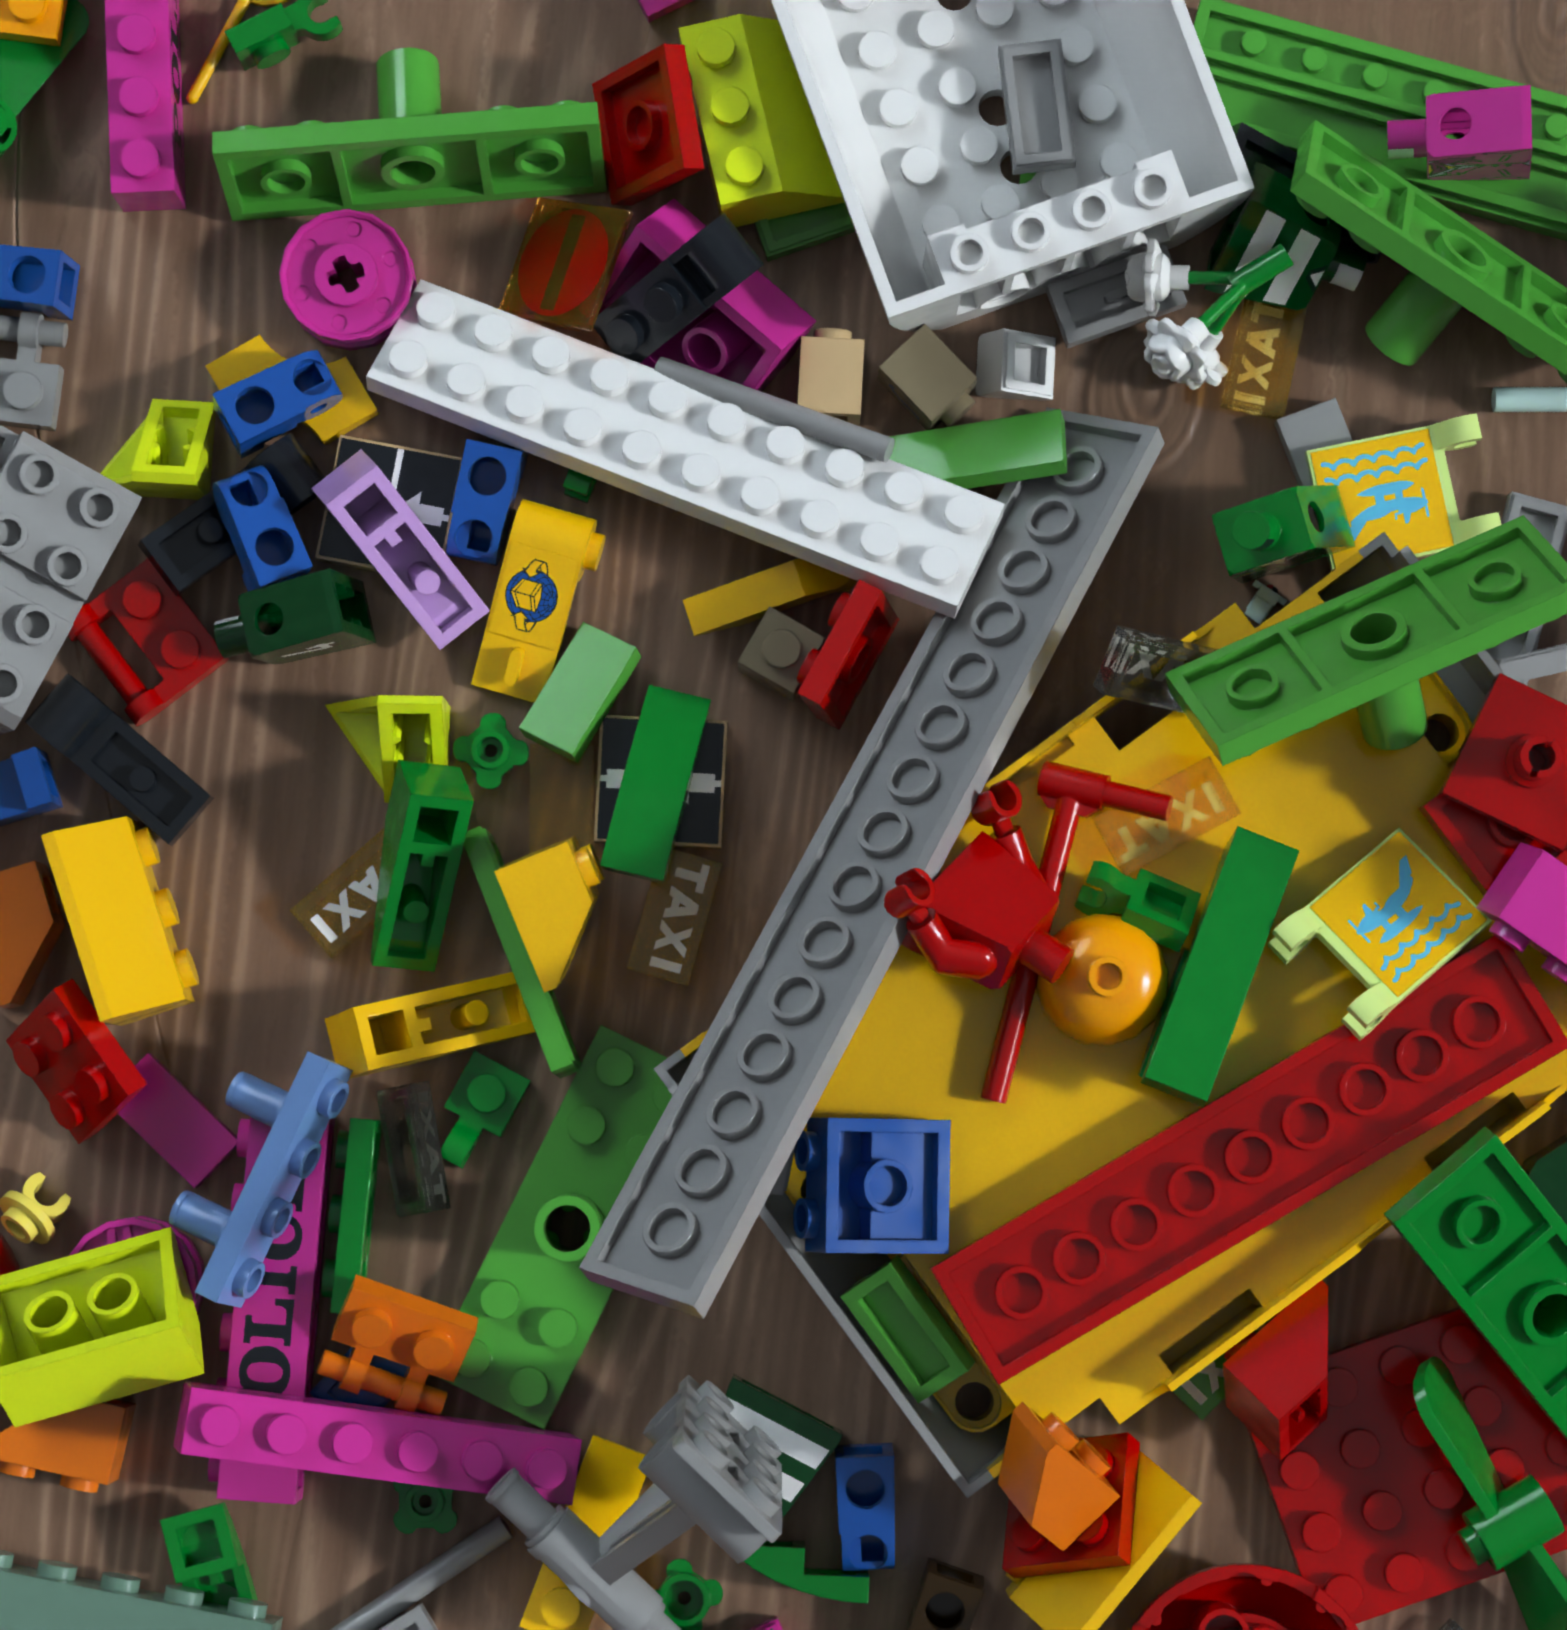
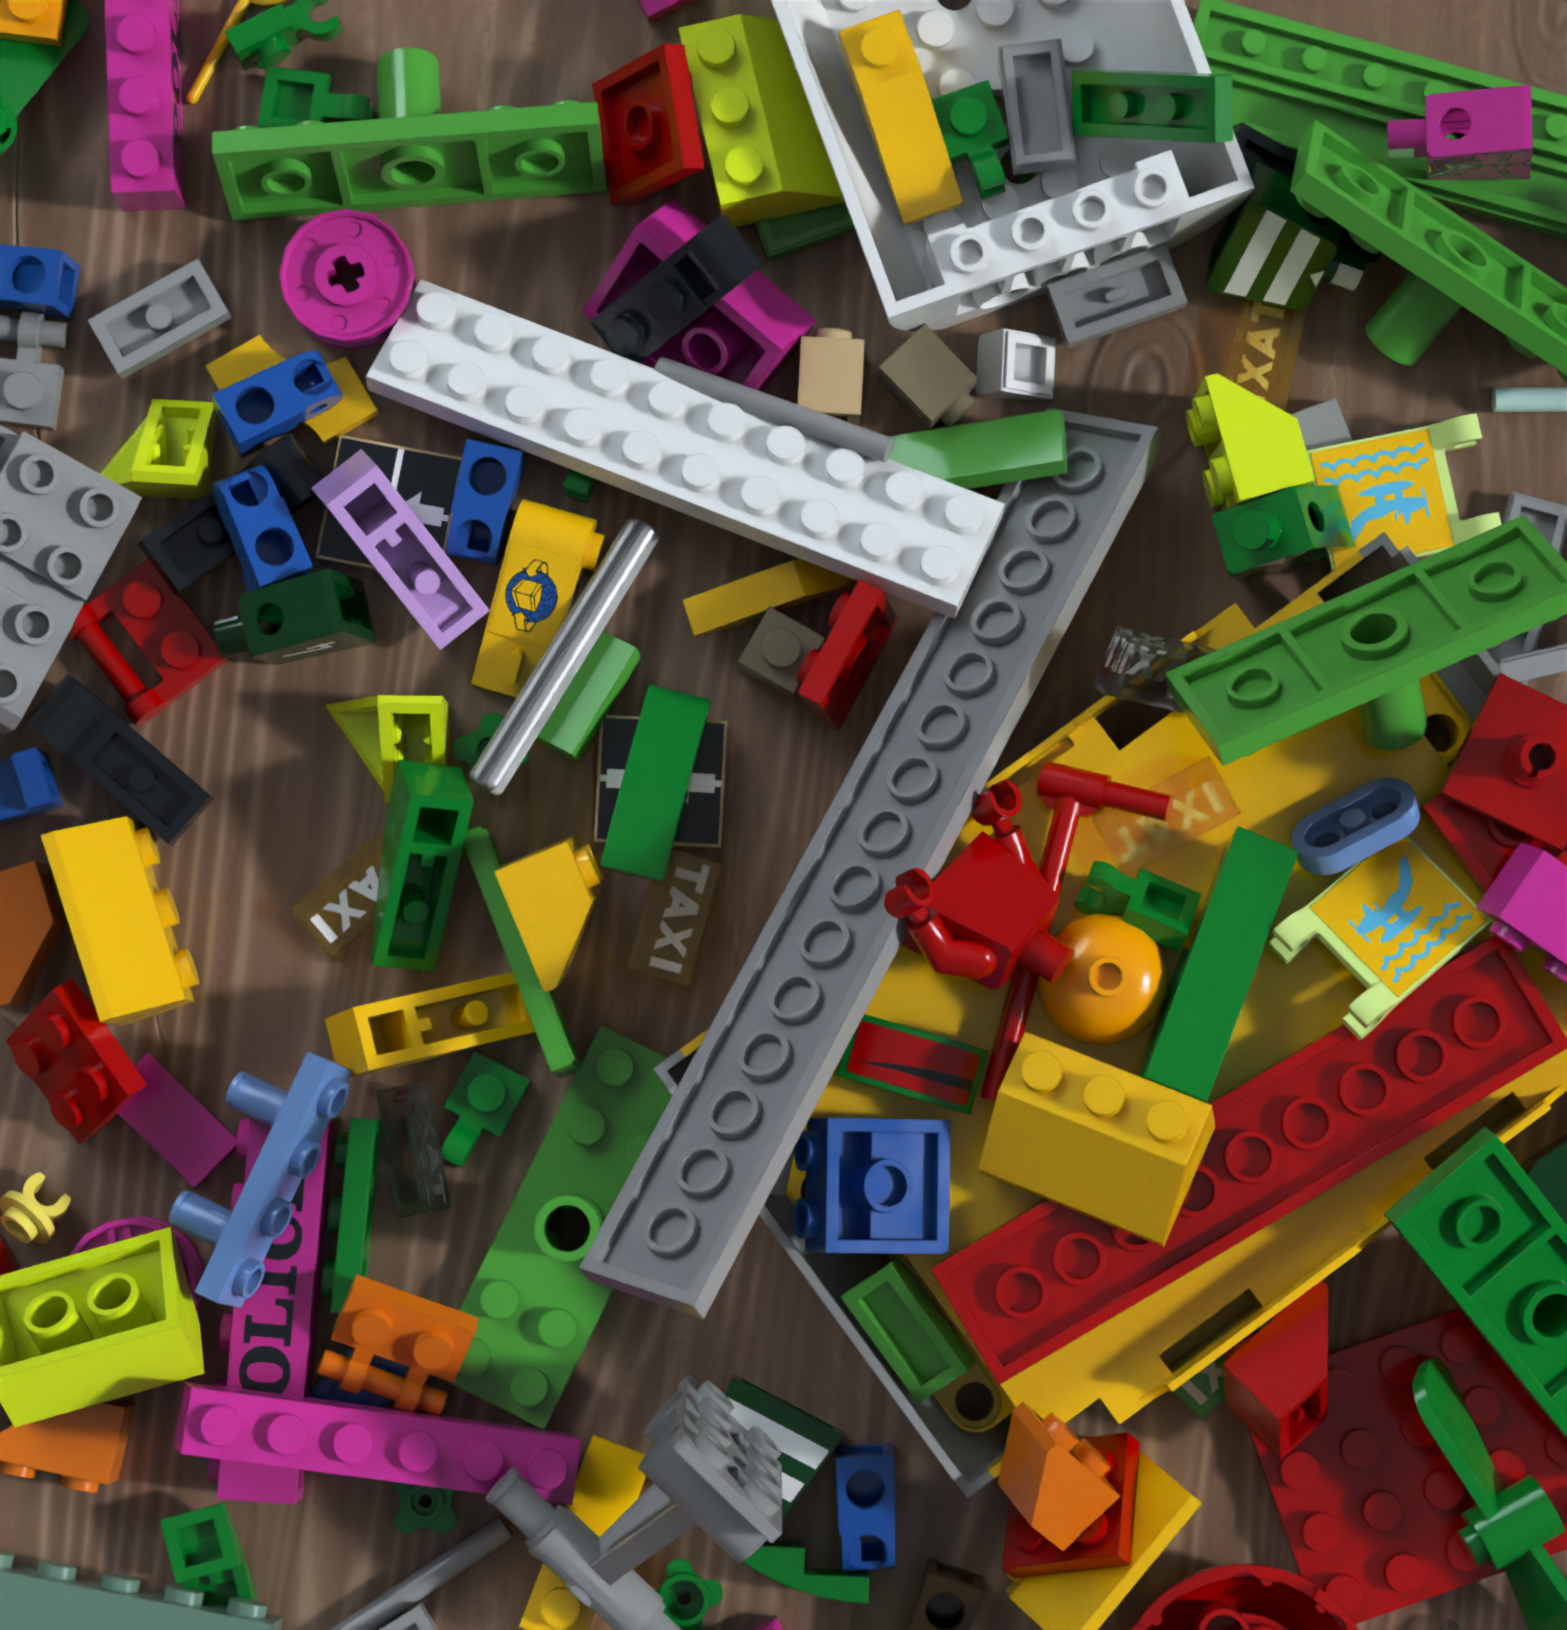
piece [499,197,633,332] -> none
white plant [1125,238,1294,390] -> none
light aqua piece [1244,580,1287,625] -> none
none -> light grey plate [88,259,232,379]
none -> green plate [257,66,375,128]
none -> light grey axle [470,518,659,796]
none -> red slope [833,1014,988,1114]
none -> yellow slope [839,9,963,226]
none -> green plate [931,80,1009,200]
none -> yellow slope [978,1031,1216,1247]
none -> green plate [1072,69,1233,143]
none -> neon yellow slope [1185,373,1315,511]
none -> medium blue plate [1291,778,1420,875]

